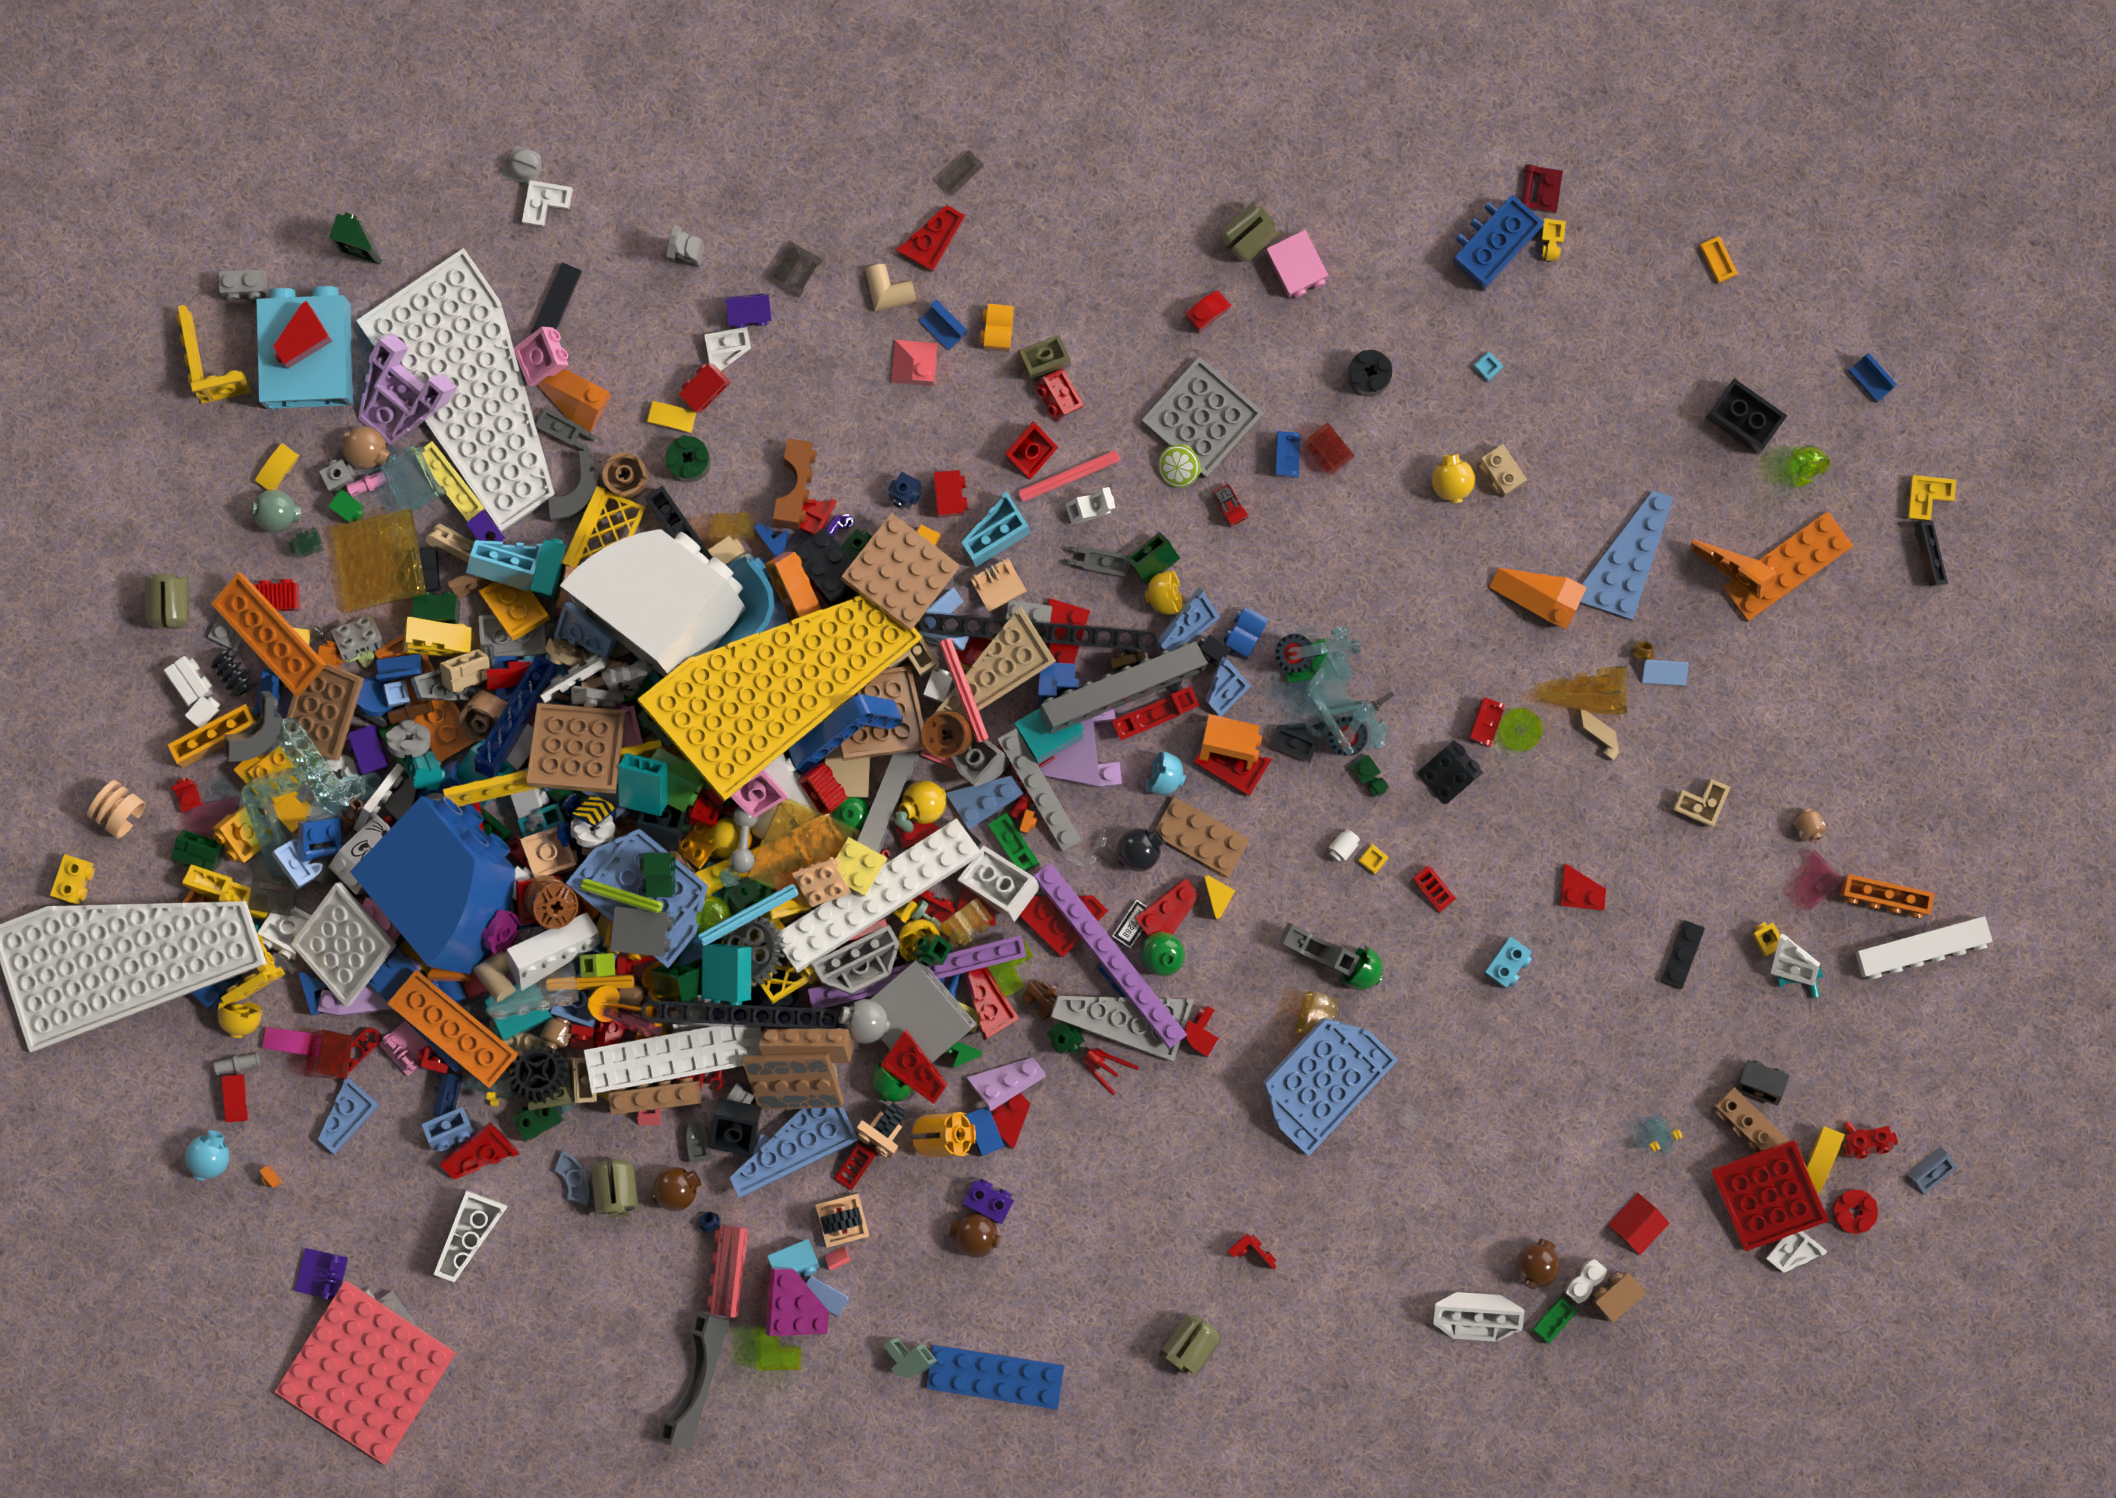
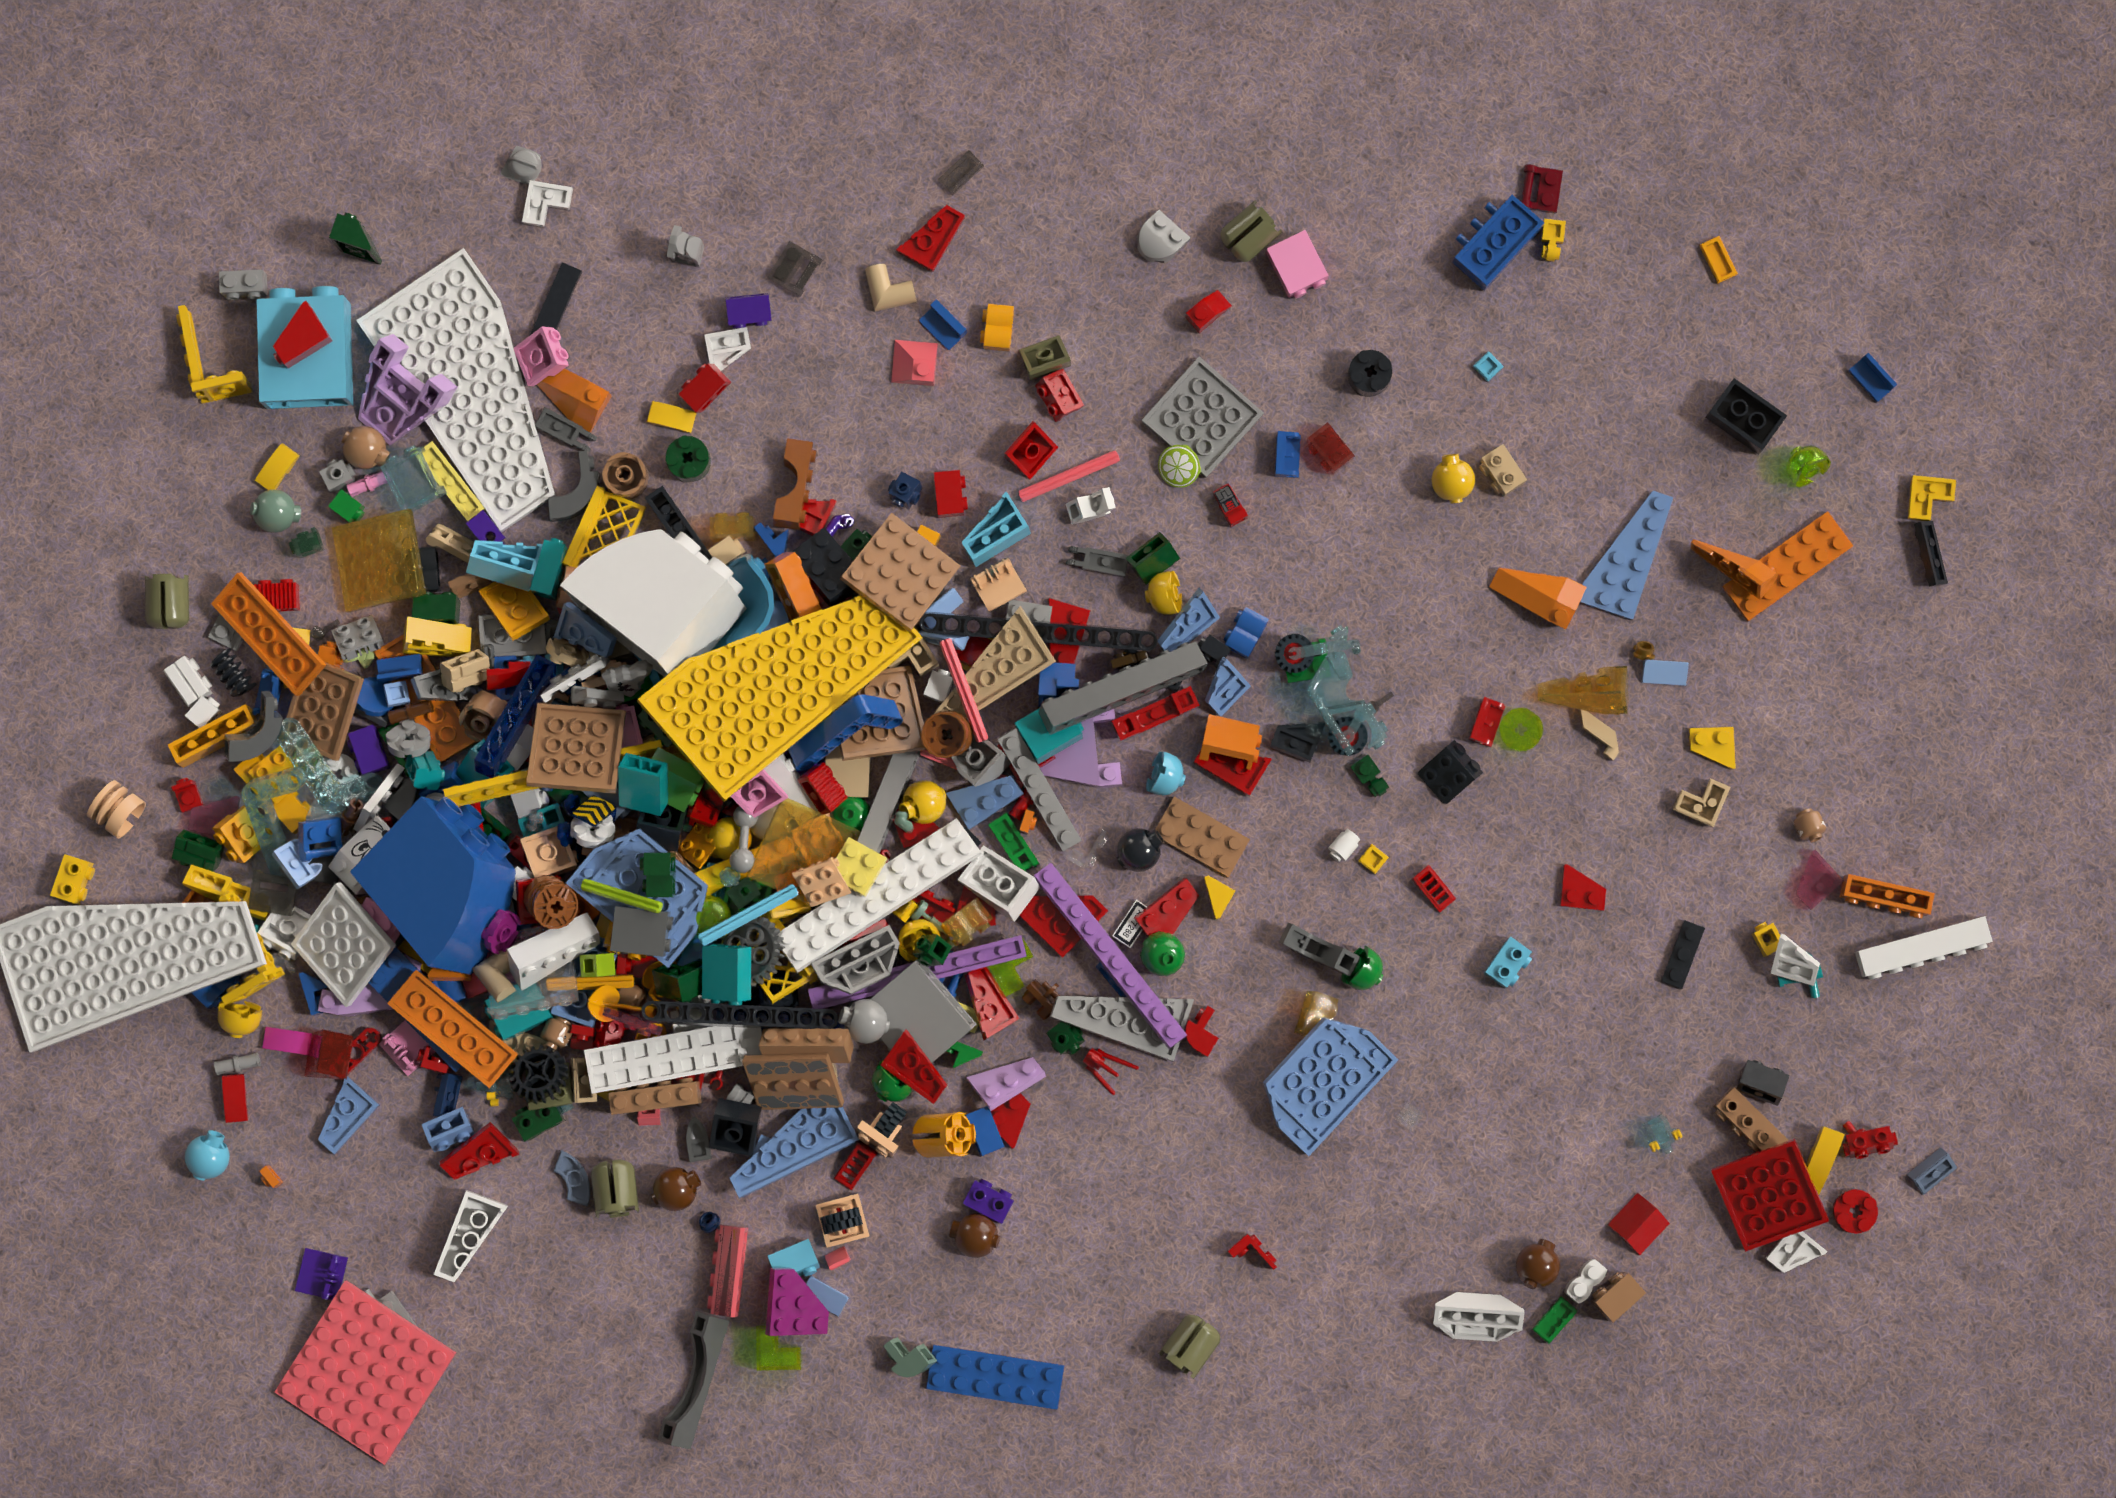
none -> light grey slope [1137,210,1190,263]
none -> yellow wing [1689,727,1736,769]

